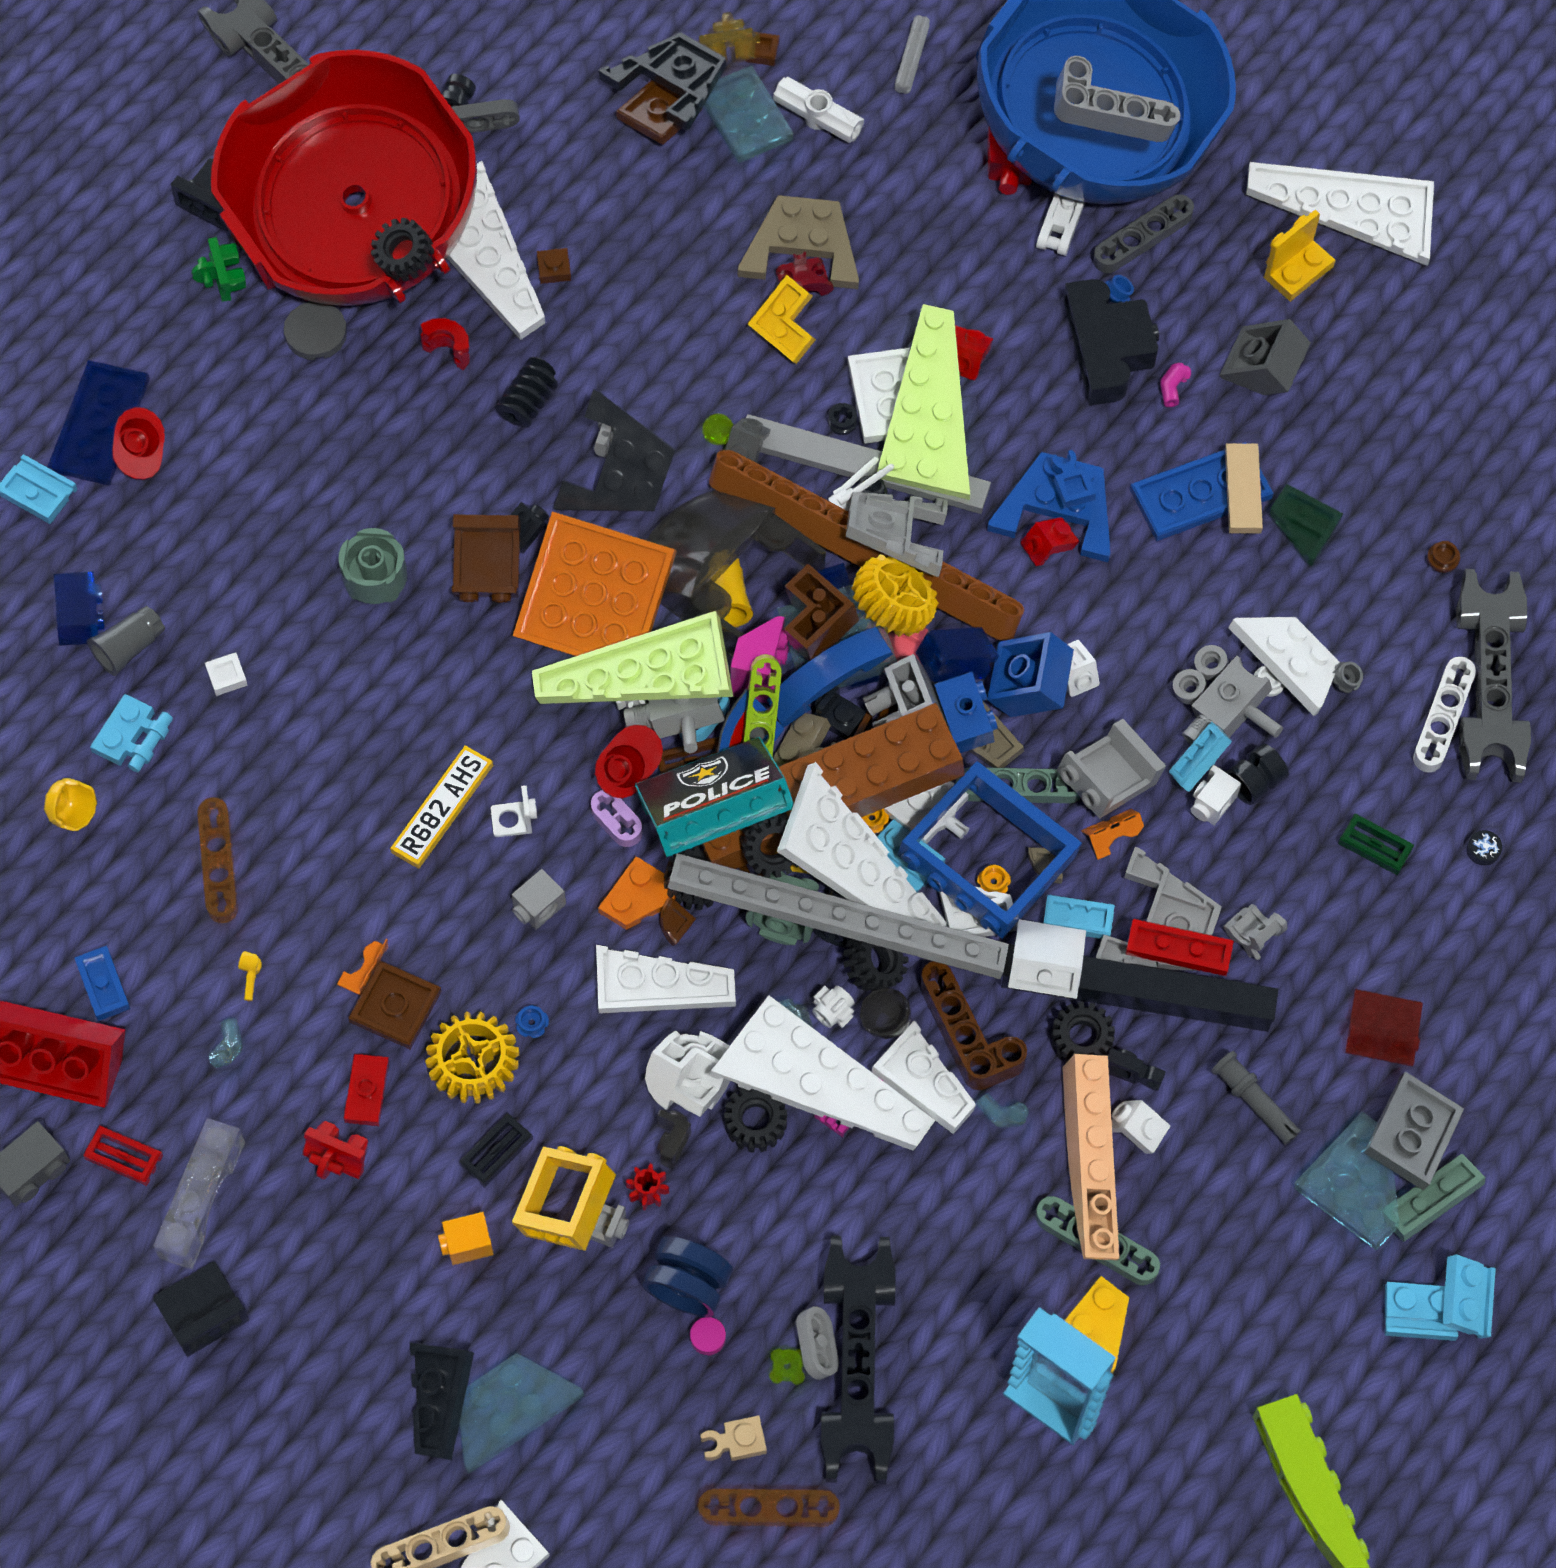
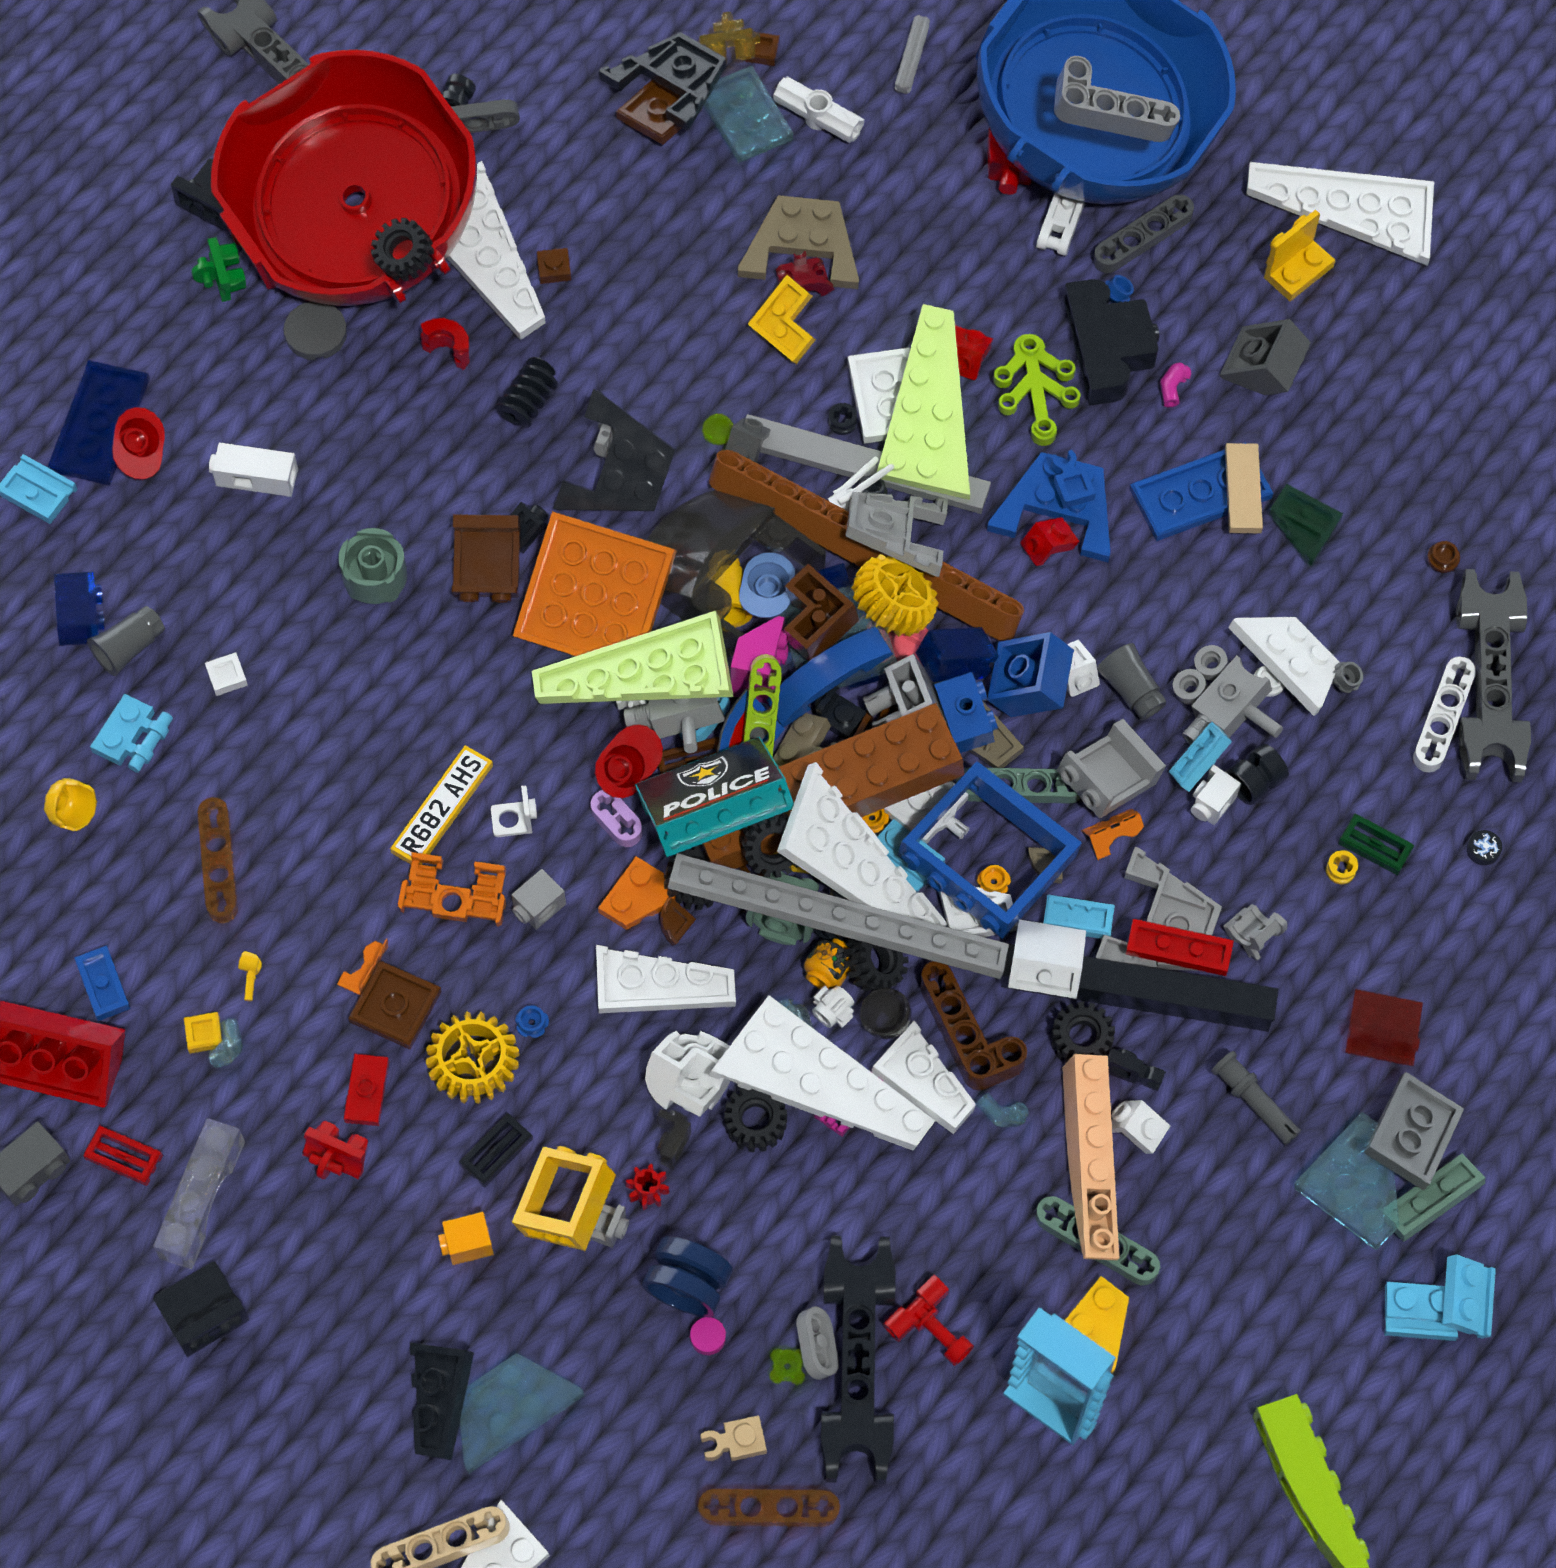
none -> yellow tile [184,1012,224,1054]
none -> white brick [209,443,298,497]
none -> orange piece [398,852,506,927]
none -> medium blue piece [739,553,795,618]
none -> light orange head [804,938,851,989]
none -> red bar [883,1275,974,1366]
none -> lime plant [993,334,1080,446]
none -> dark grey plant [1097,643,1166,721]
none -> yellow bush [1326,850,1358,885]

